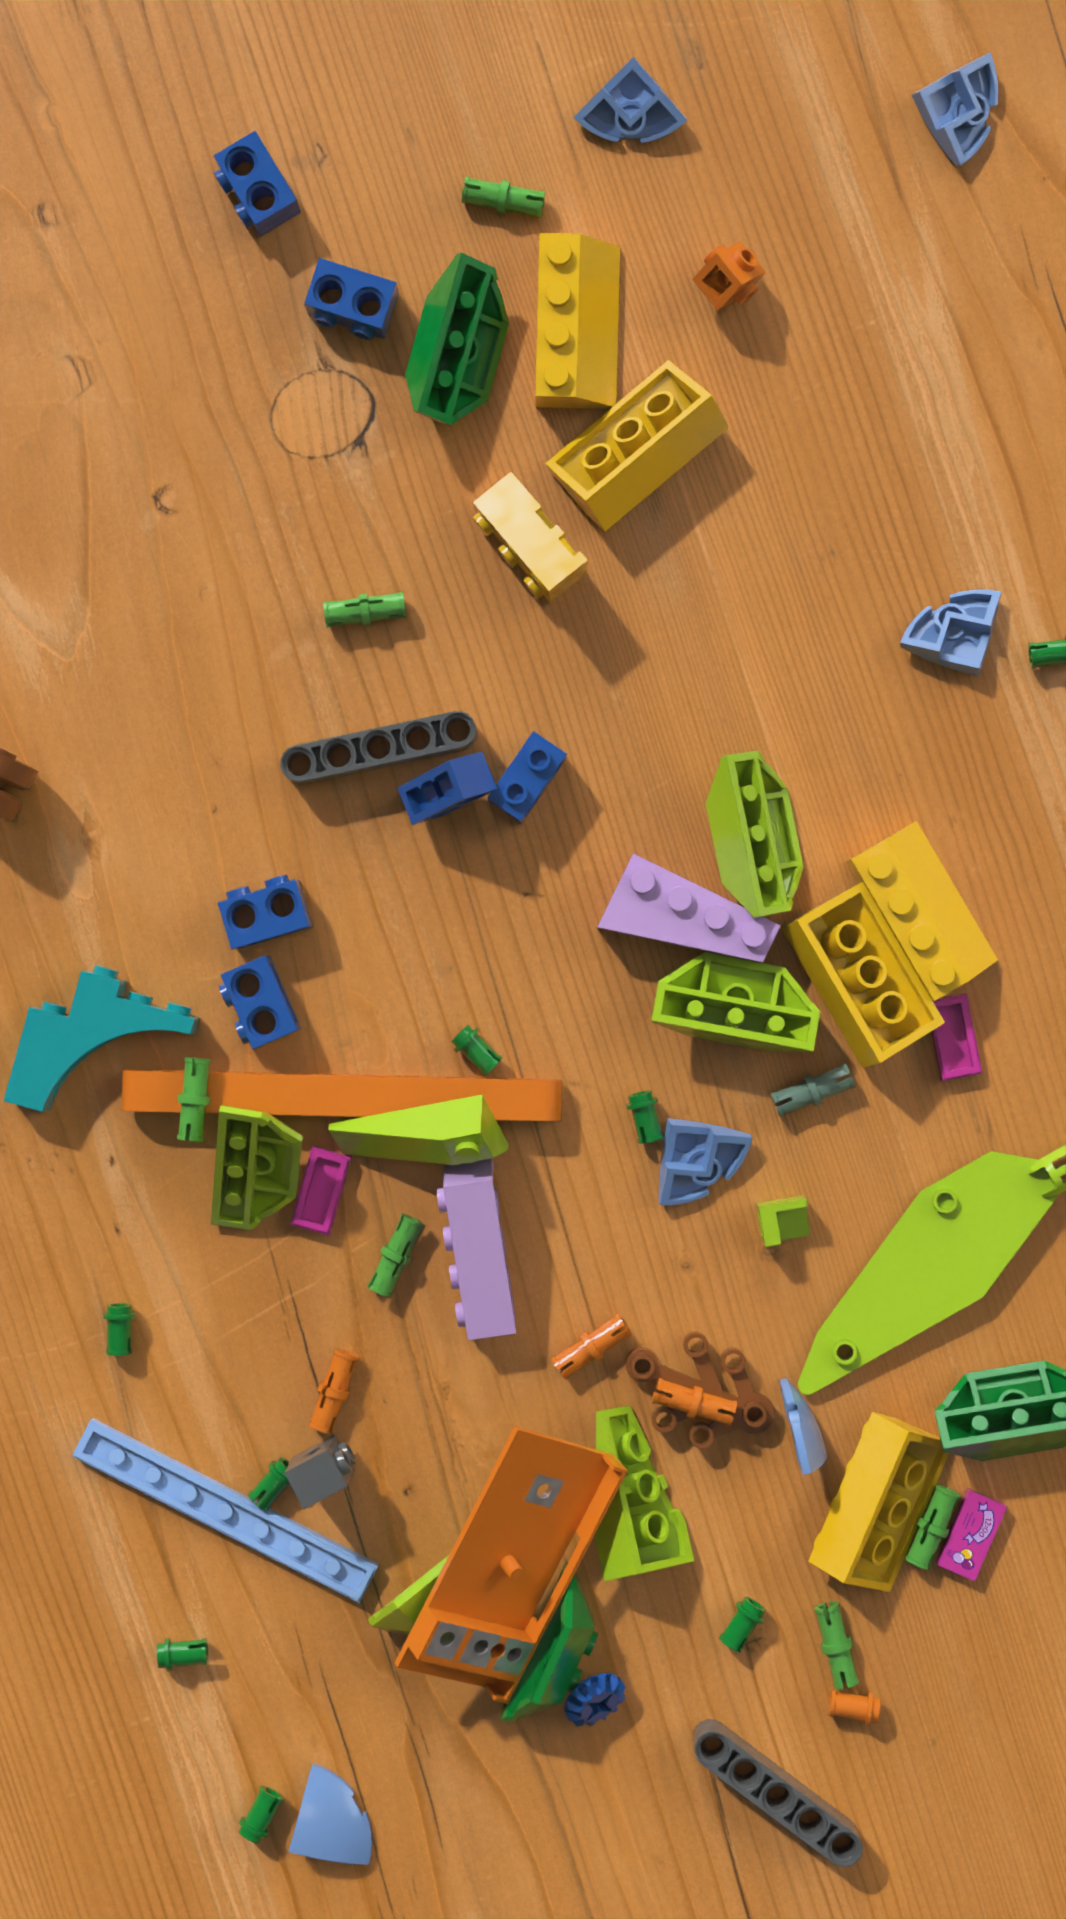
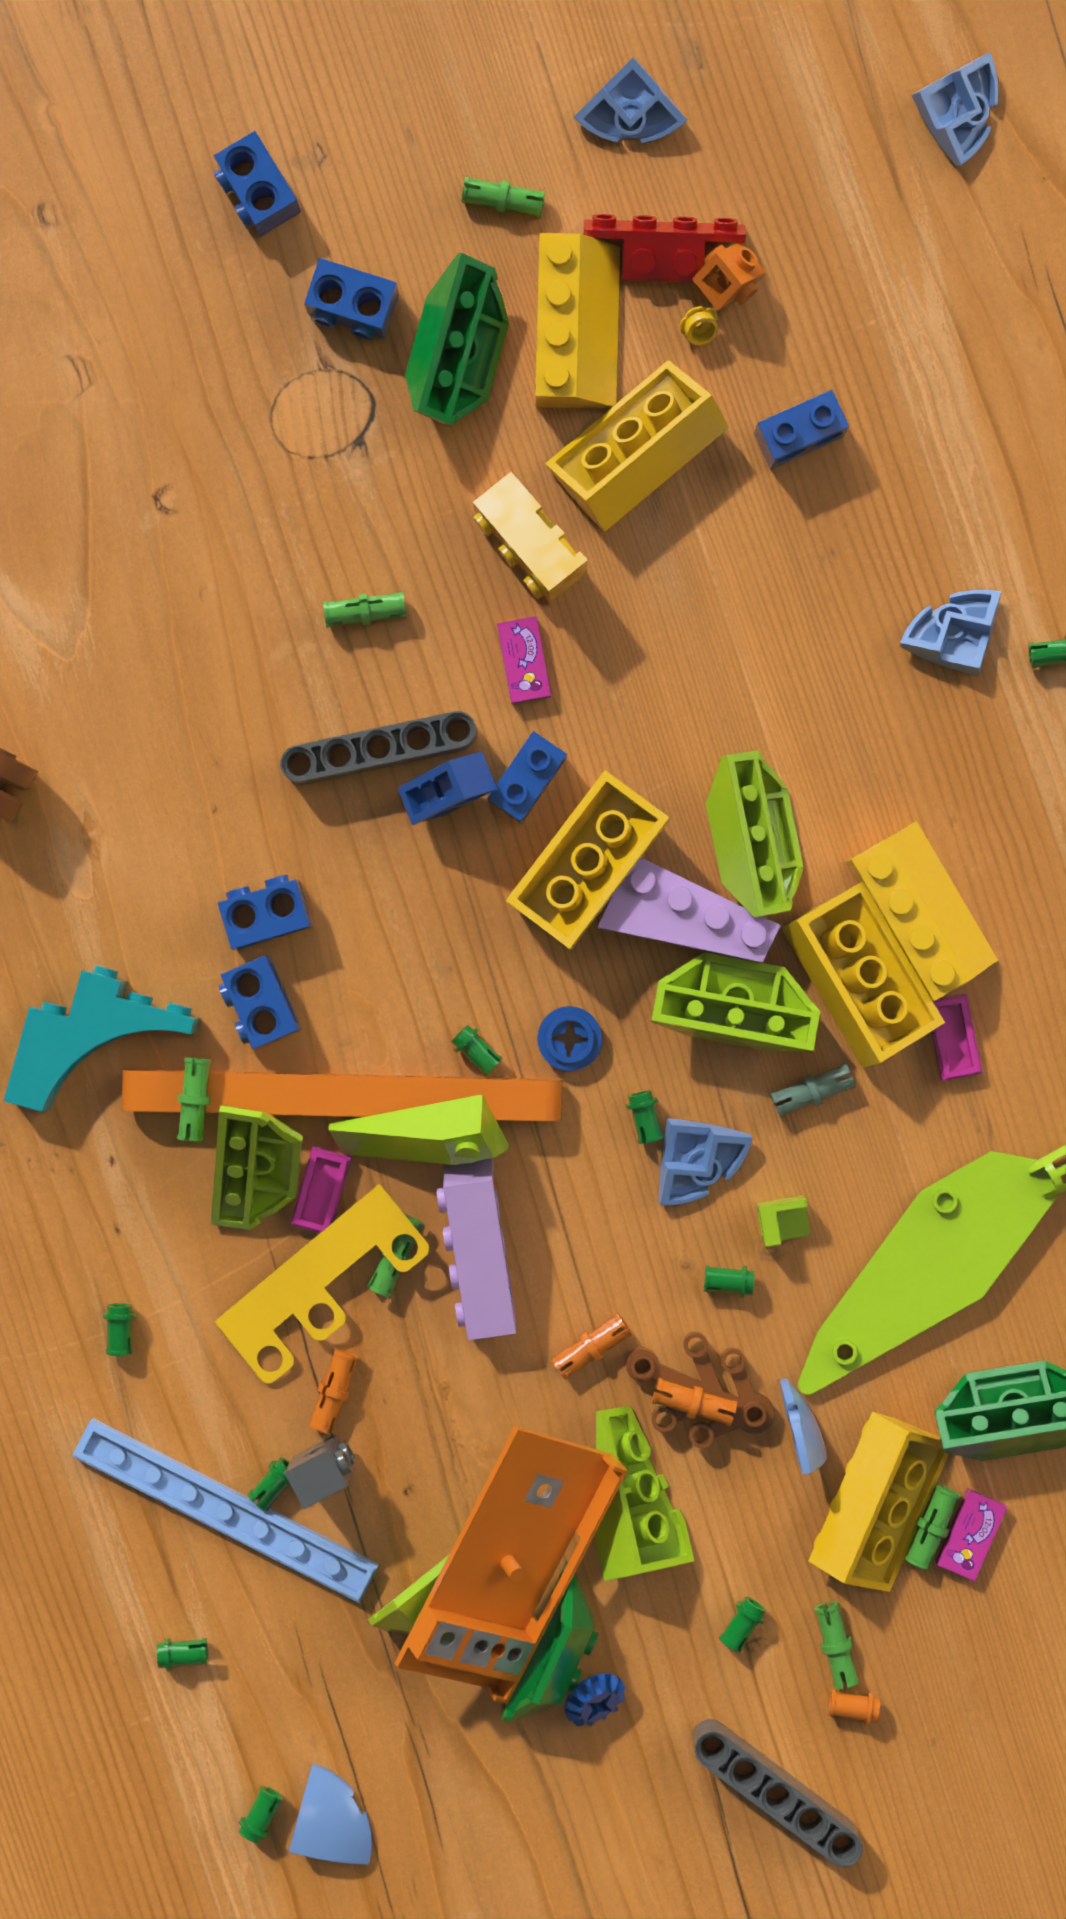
none -> yellow piece [214,1184,429,1383]
none -> dark pink tile [497,616,551,704]
none -> yellow slope [506,770,670,950]
none -> blue gear [537,1006,602,1071]
none -> red bracket [583,214,746,282]
none -> yellow plate [679,306,718,346]
none -> green pin [704,1266,754,1298]
none -> blue brick [754,389,849,470]

